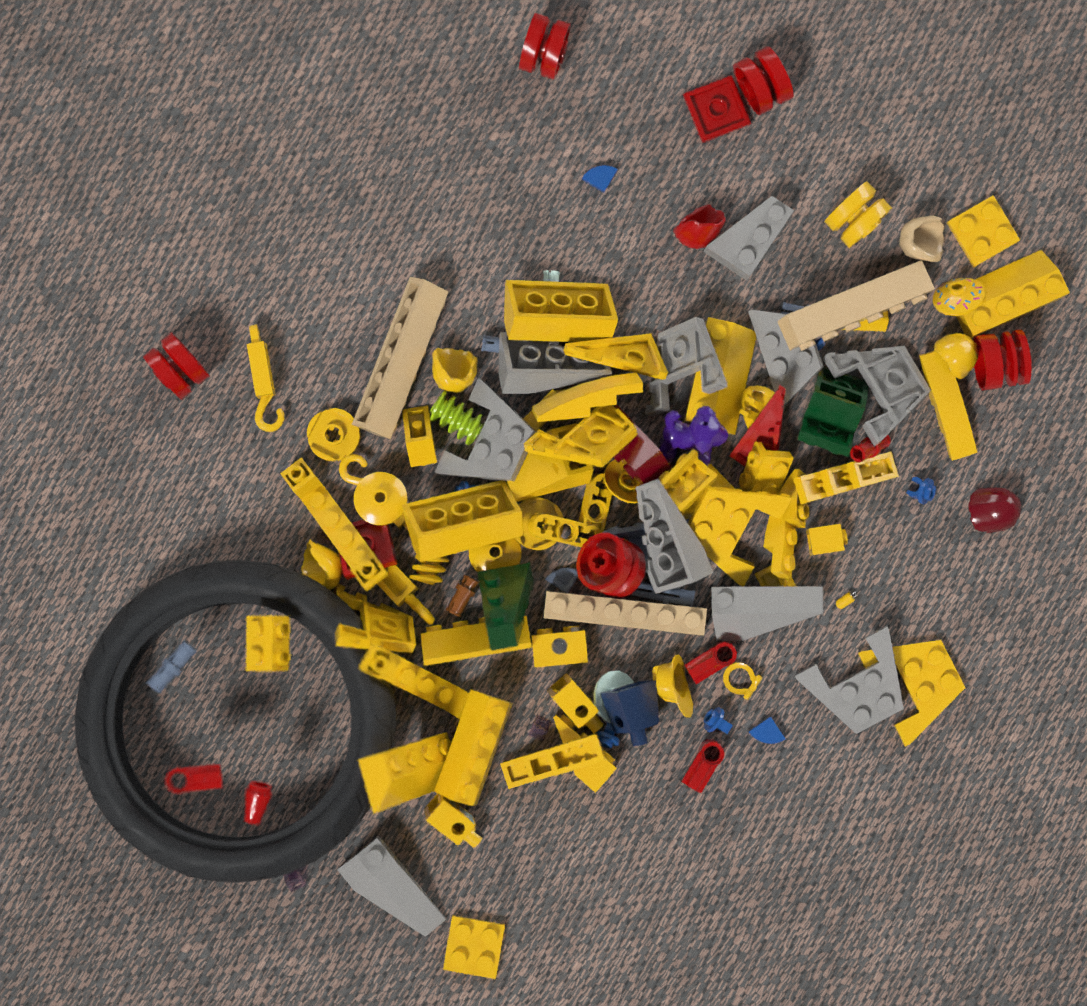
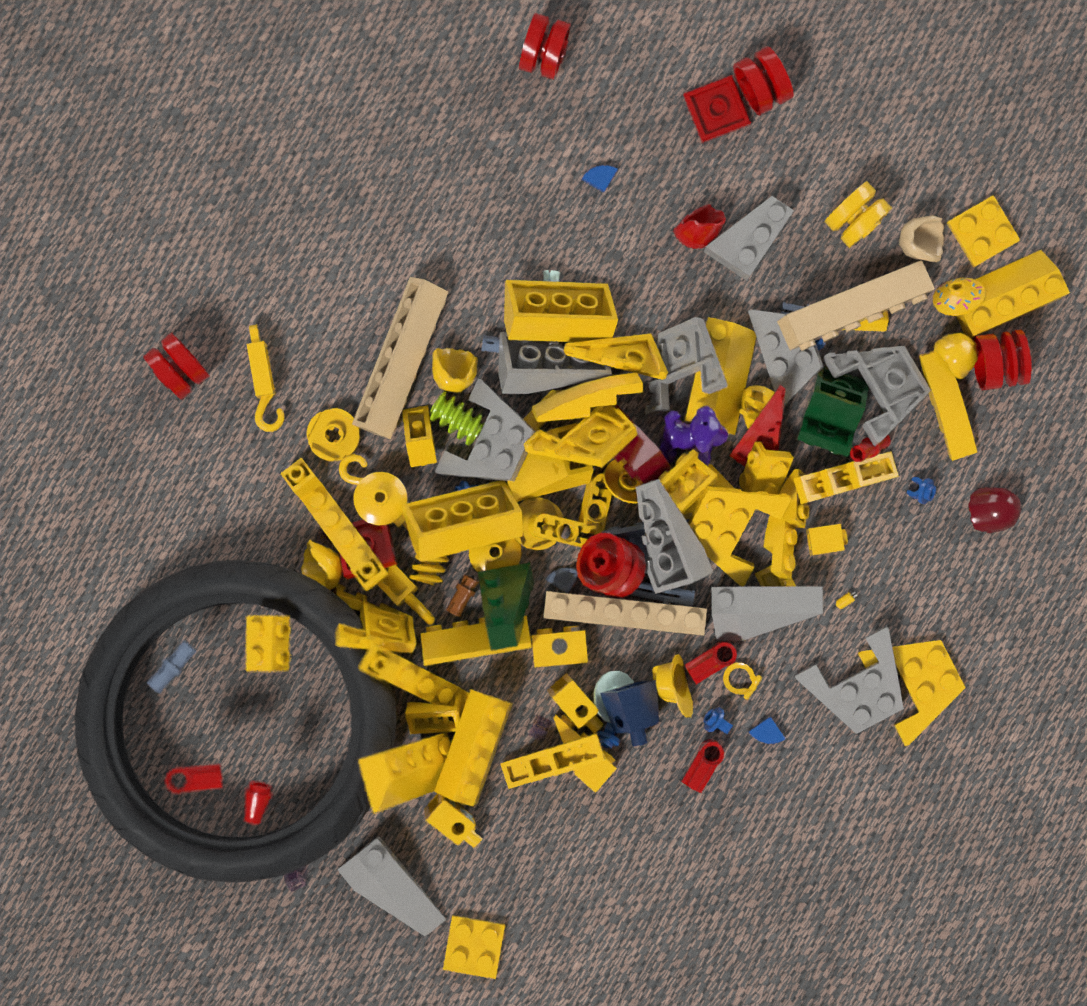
none -> yellow slope [405,702,461,734]

